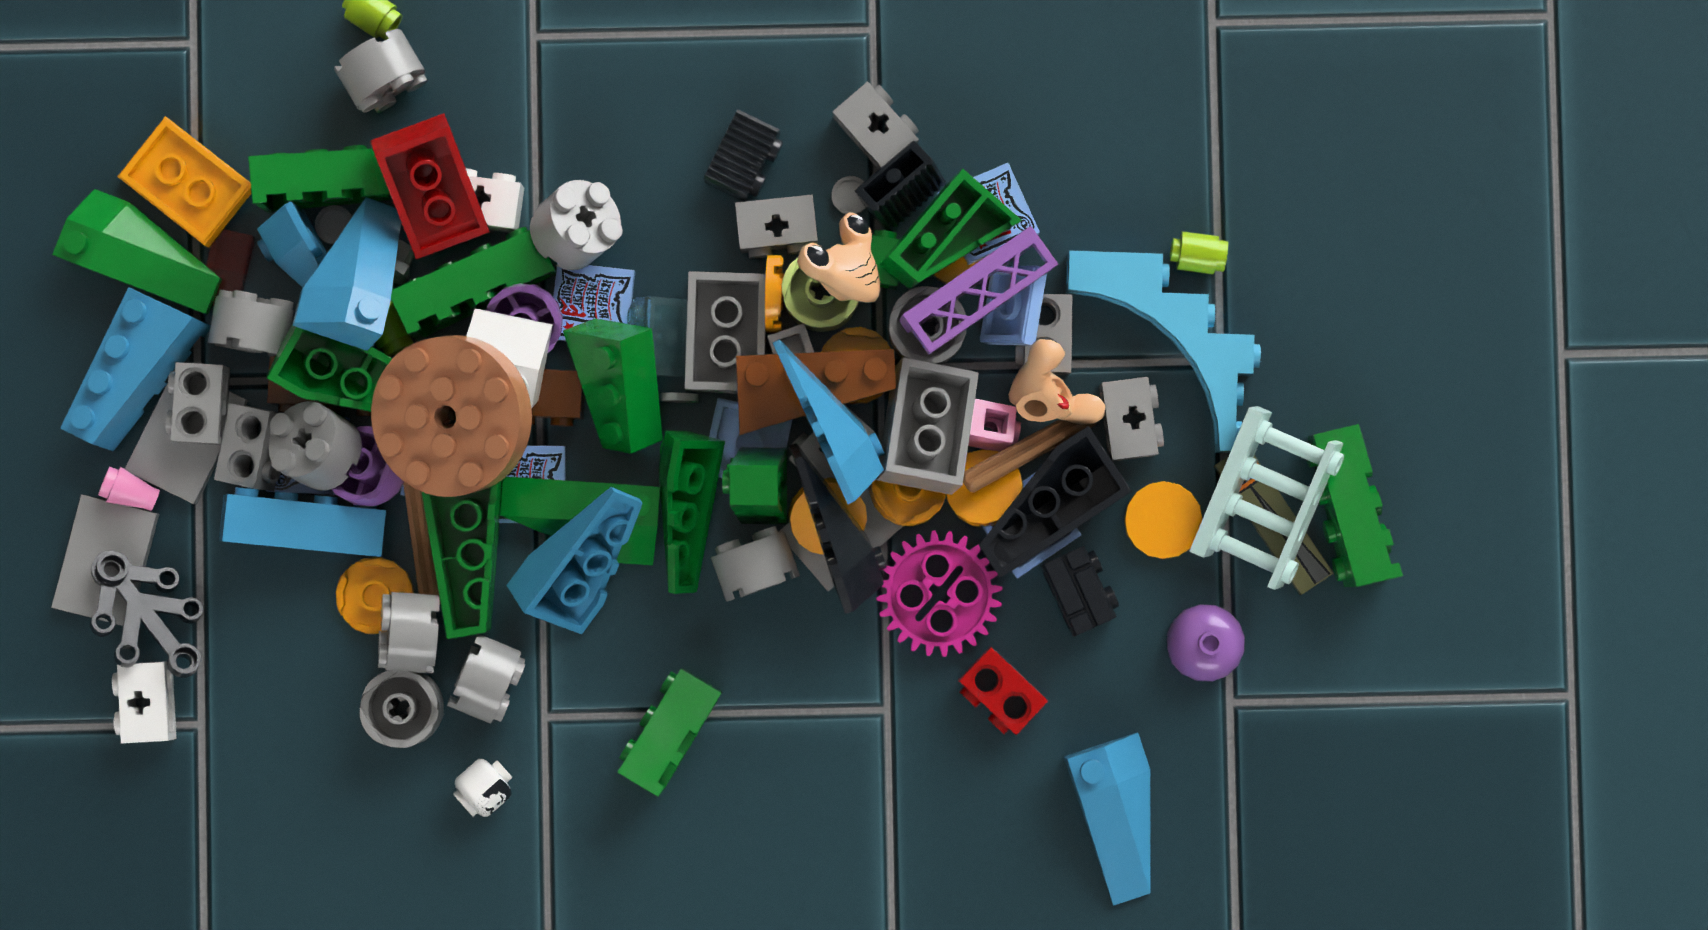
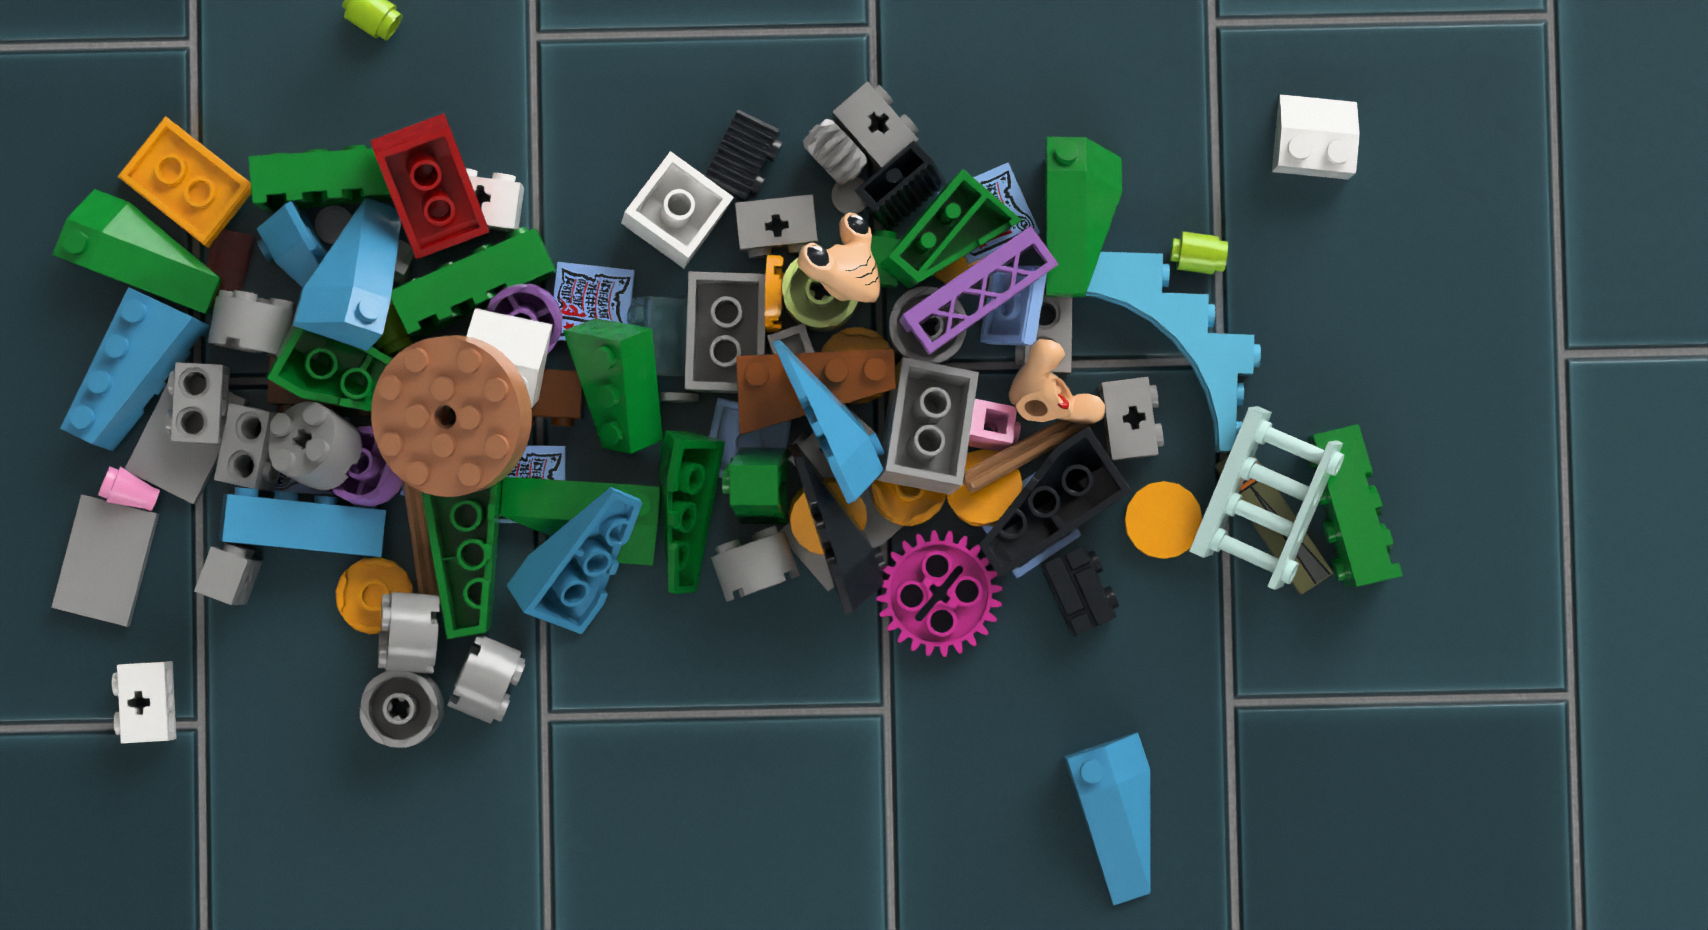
plant [90,550,203,678] -> none
light grey brick [334,29,428,113] -> none
white head [453,759,512,817] -> none
light grey brick [530,180,623,270] -> none
green wedge [617,668,723,797] -> none
red brick [958,646,1048,735] -> none
medium lavender cylinder [1167,604,1245,682] -> none
none -> light grey brick [194,542,263,605]
none -> white slope [621,151,734,269]
none -> light grey gear [803,119,867,185]
none -> green wedge [1044,137,1122,297]
none -> white slope [1272,95,1360,180]

